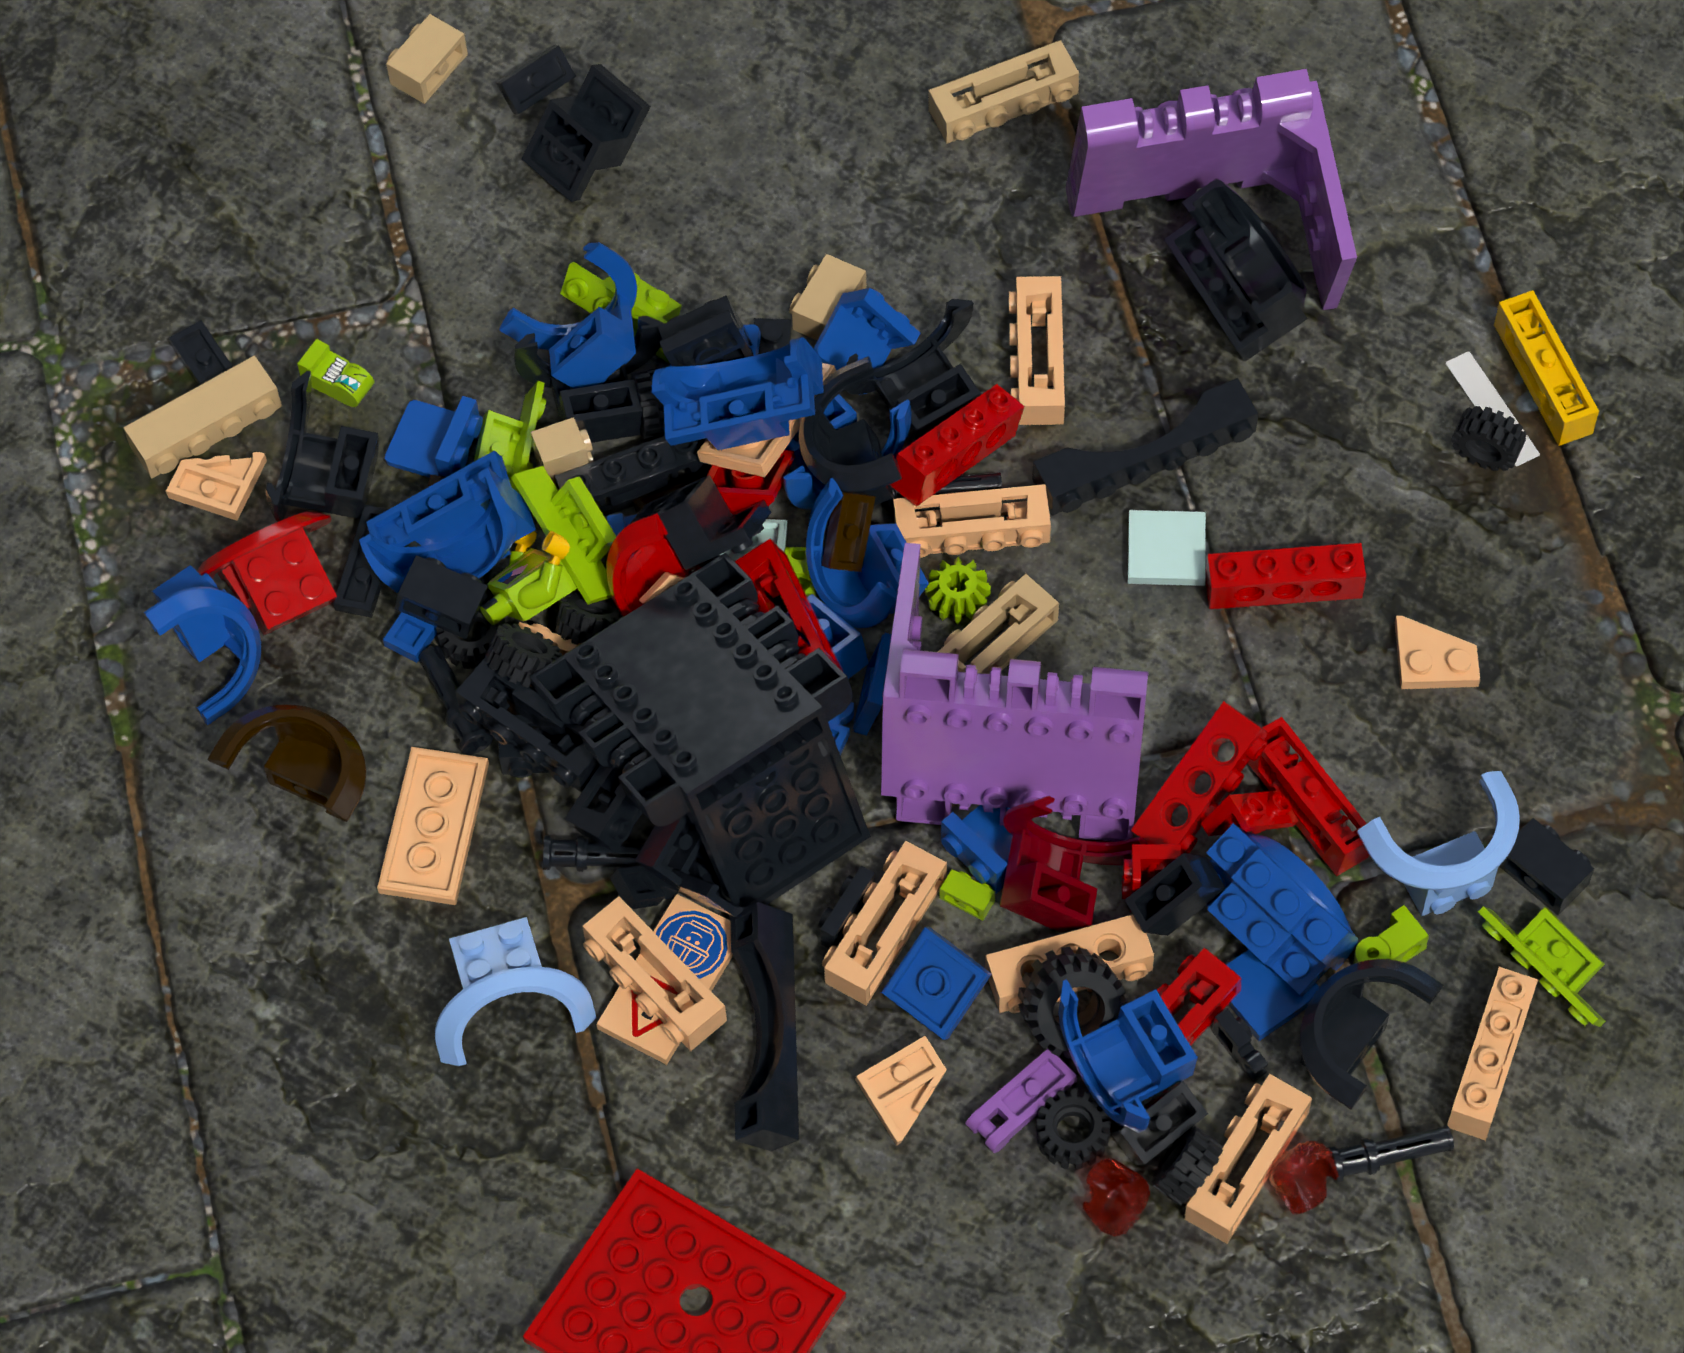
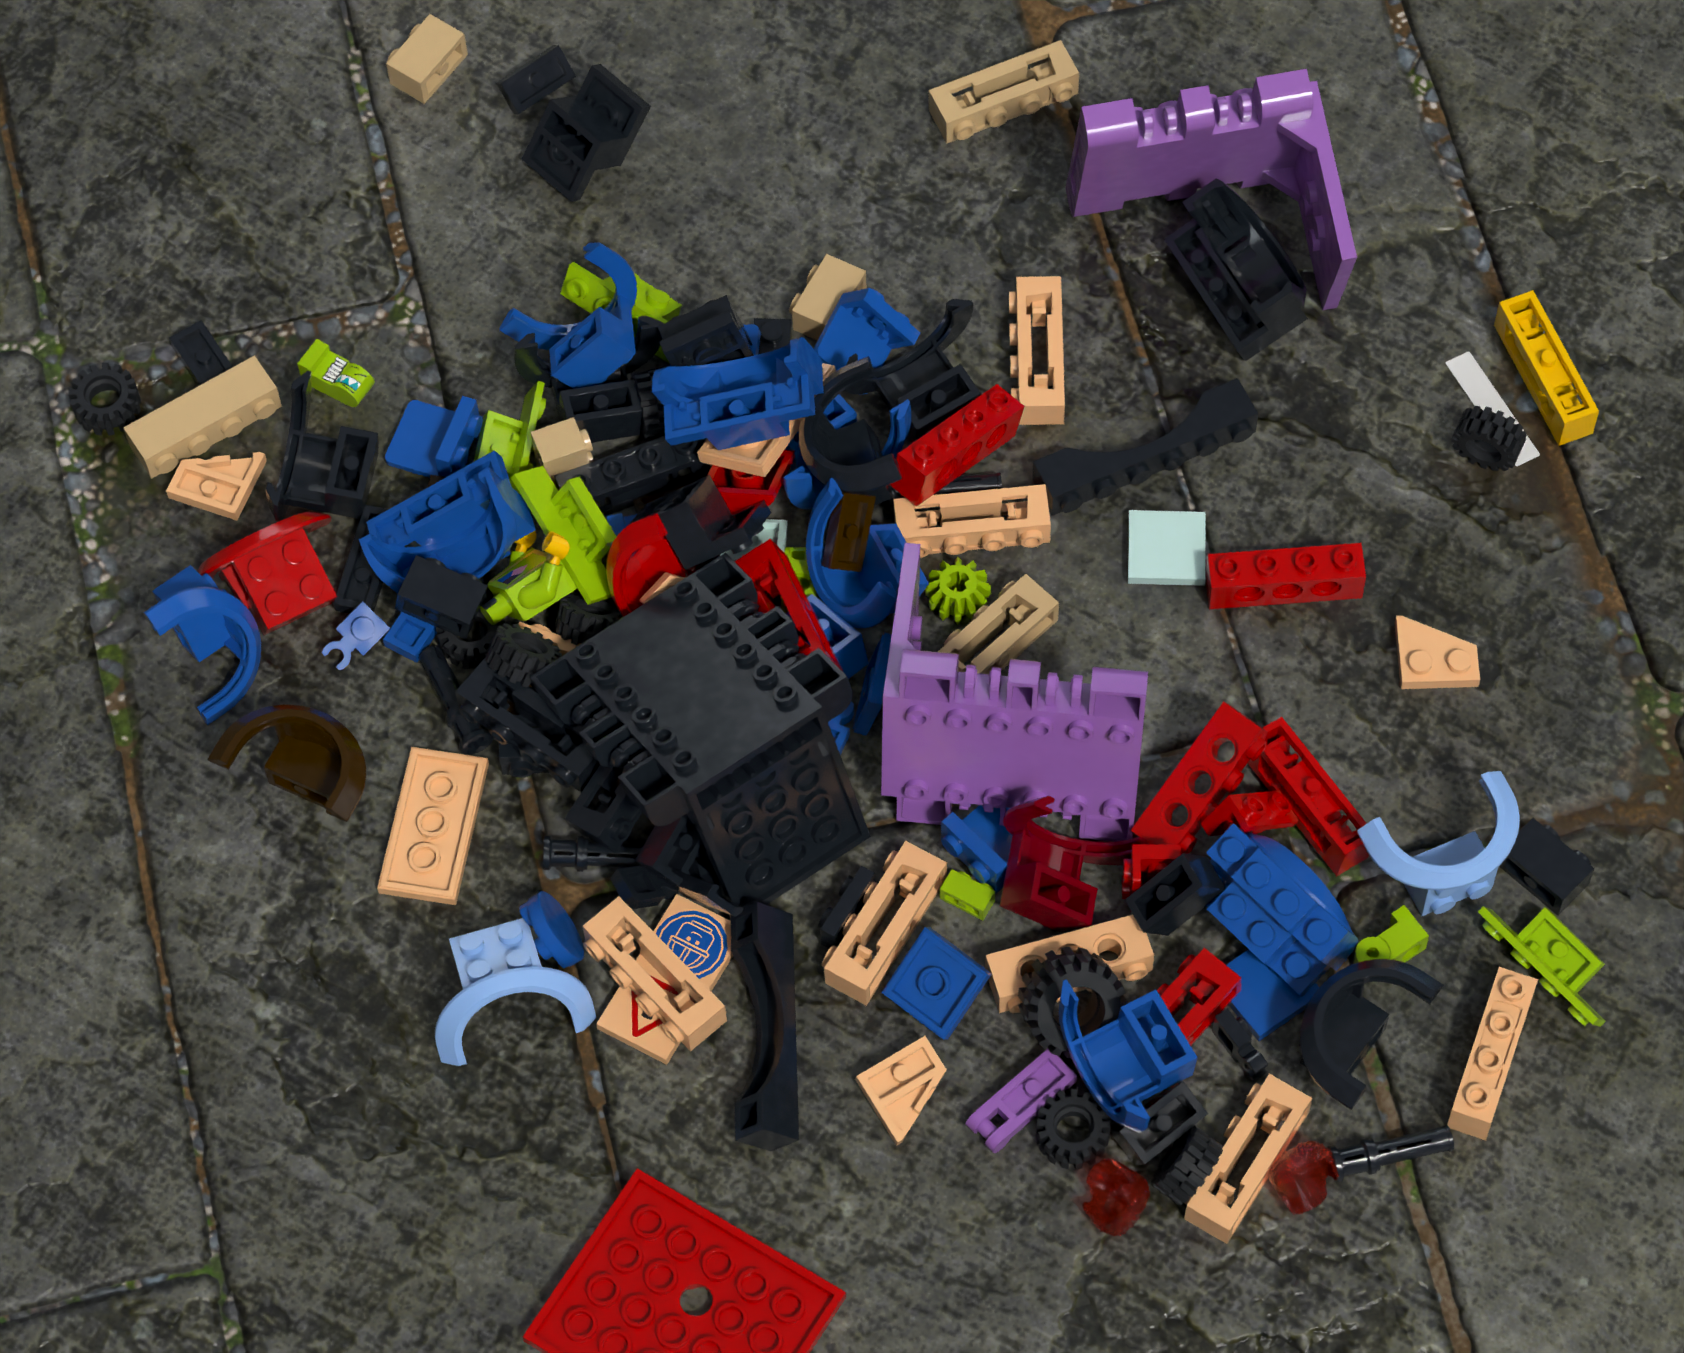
none -> black tyre [69,363,141,436]
none -> plate [322,601,390,670]
none -> blue tile [519,891,584,969]

